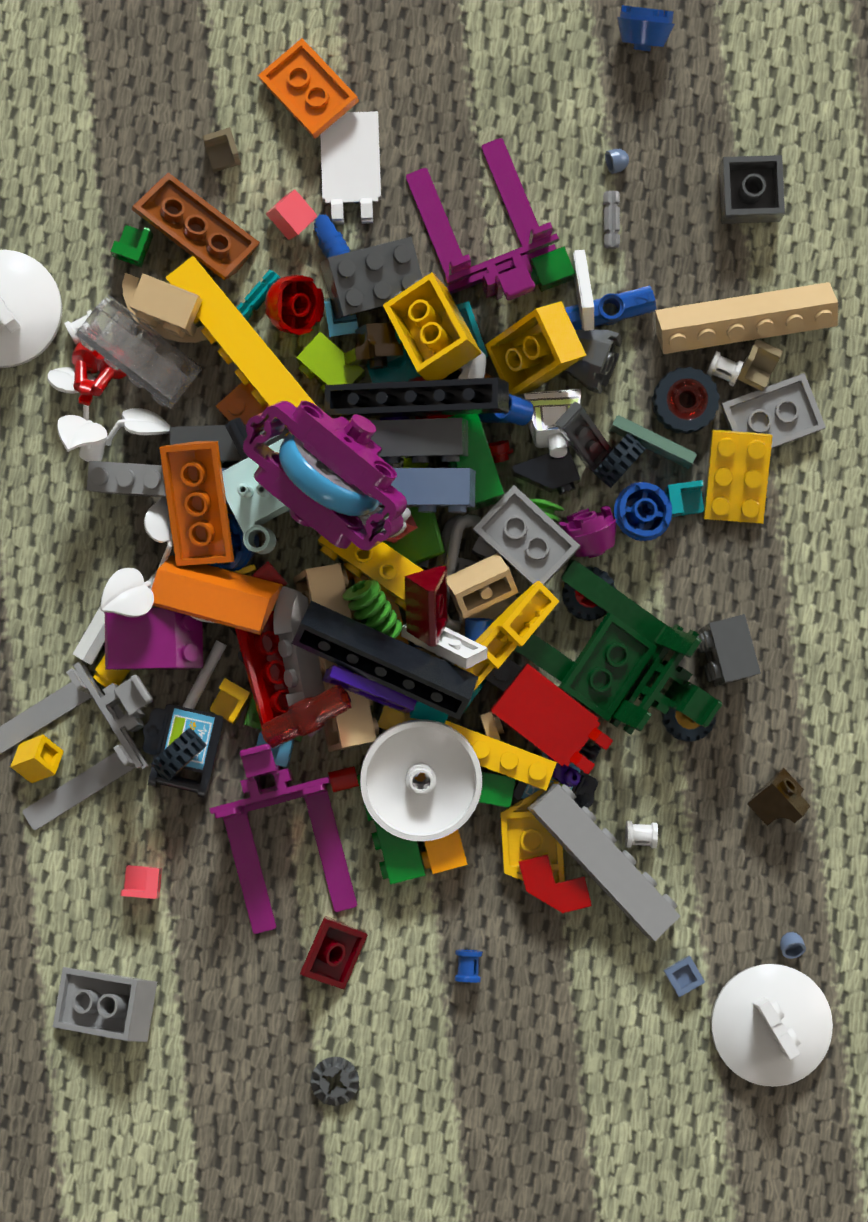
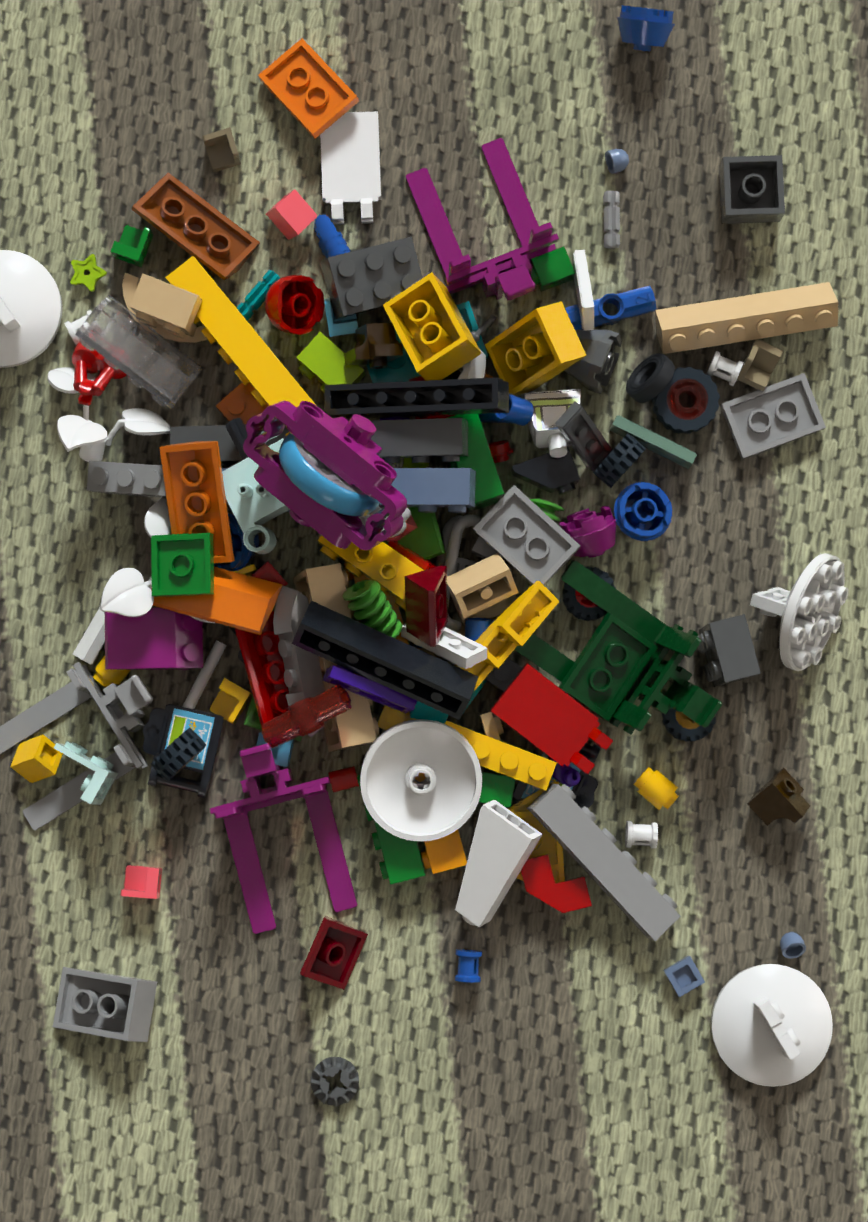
teal panel [665,480,704,517] -> none
yellow plate [703,430,773,524] -> none
none -> light aqua bracket [54,741,118,805]
none -> lime plate [70,254,107,292]
none -> green plate [151,533,214,597]
none -> red piece [387,540,436,570]
none -> white slope [455,800,543,927]
none -> dark grey hinge [471,314,497,342]
none -> black tyre [626,353,675,403]
none -> yellow brick [633,767,679,810]
none -> white bracket [750,553,848,671]

